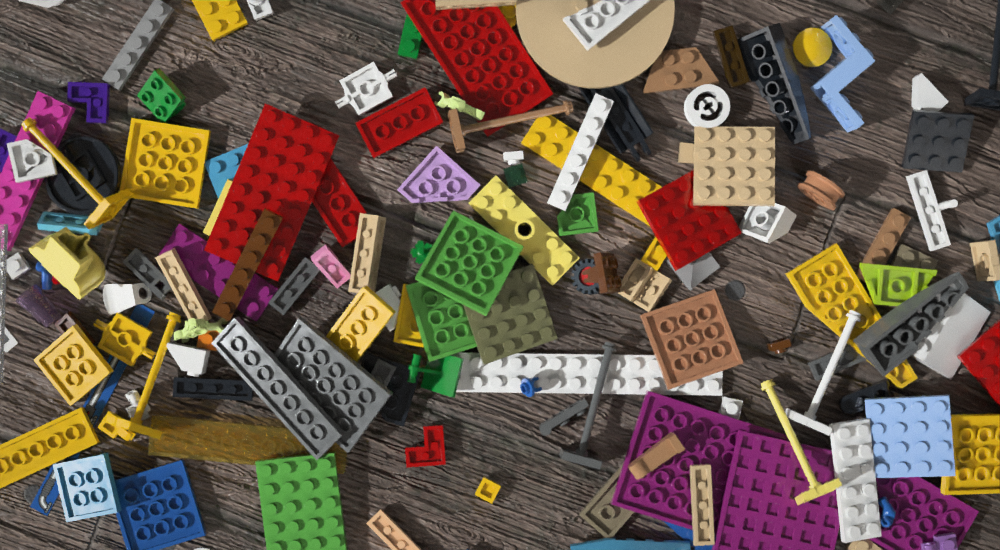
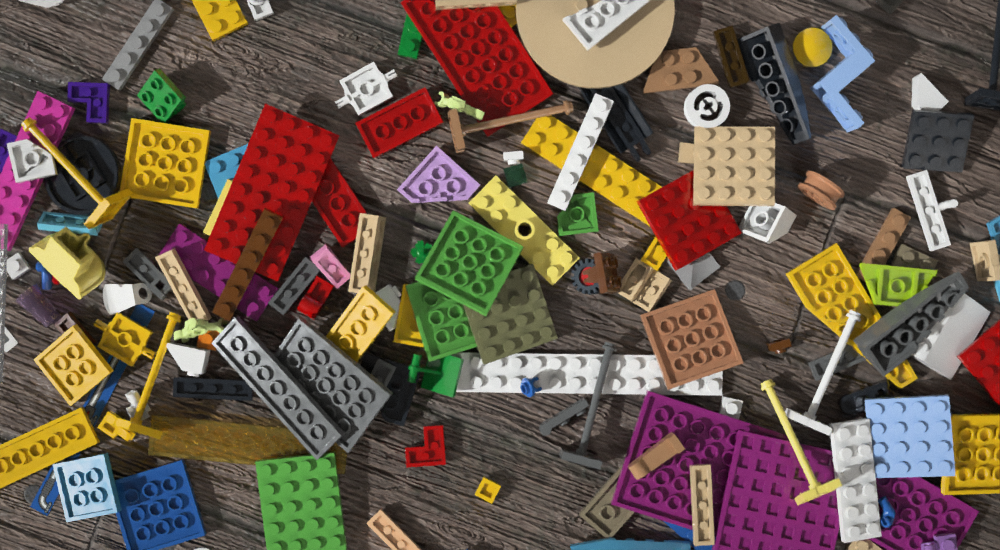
none -> red plate [297,276,335,320]

